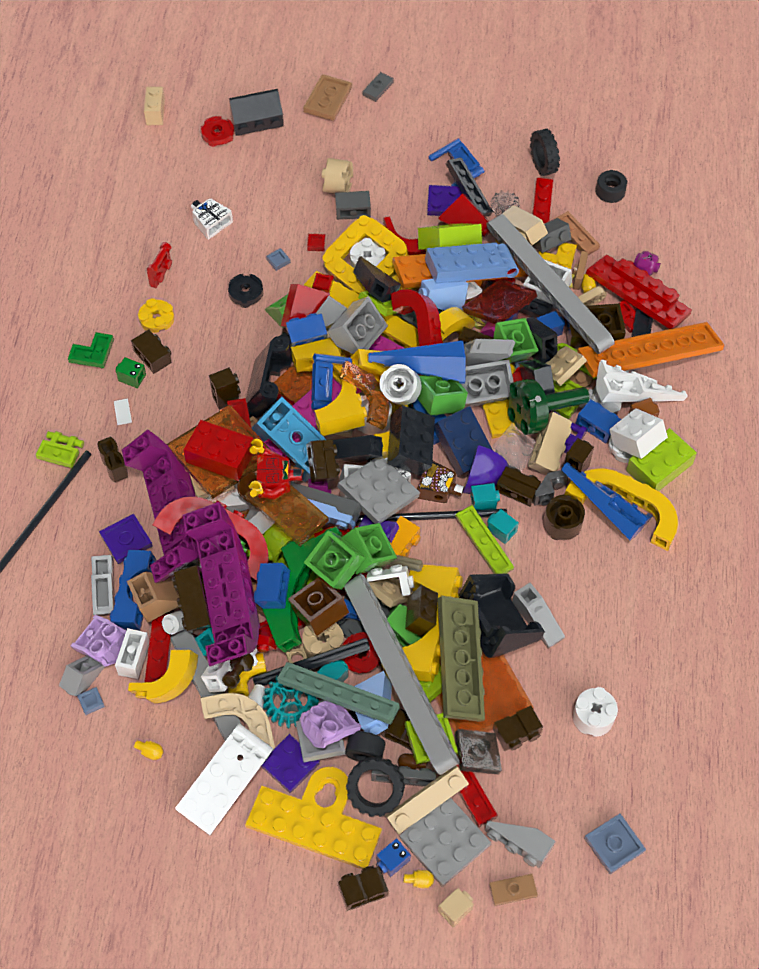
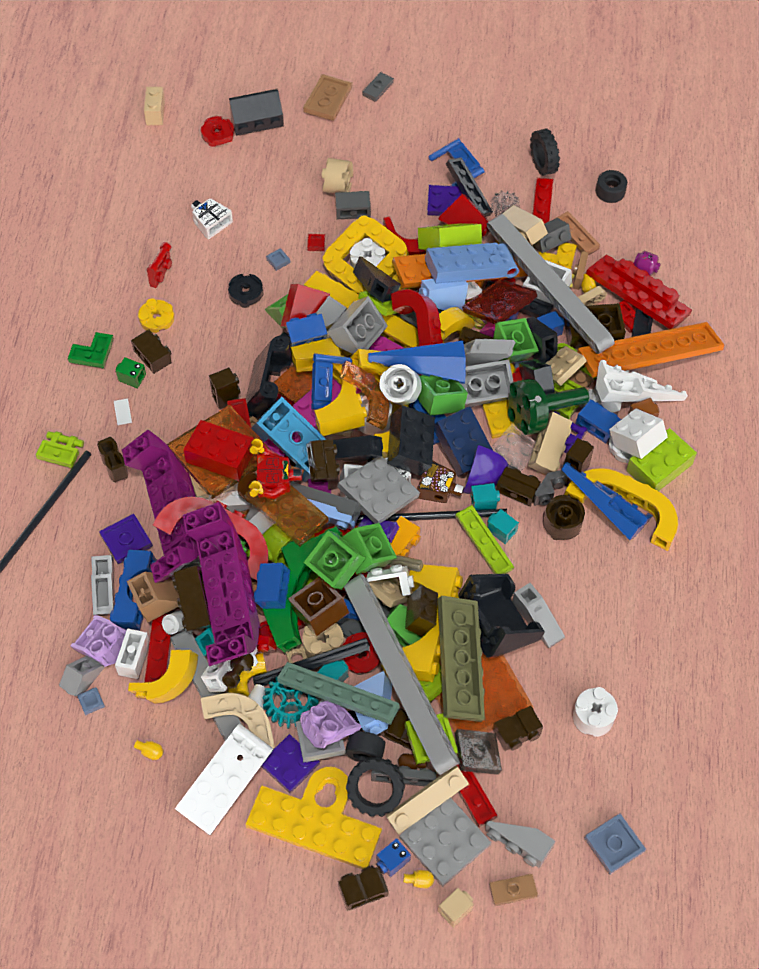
red tile [312,273,334,293] -> none

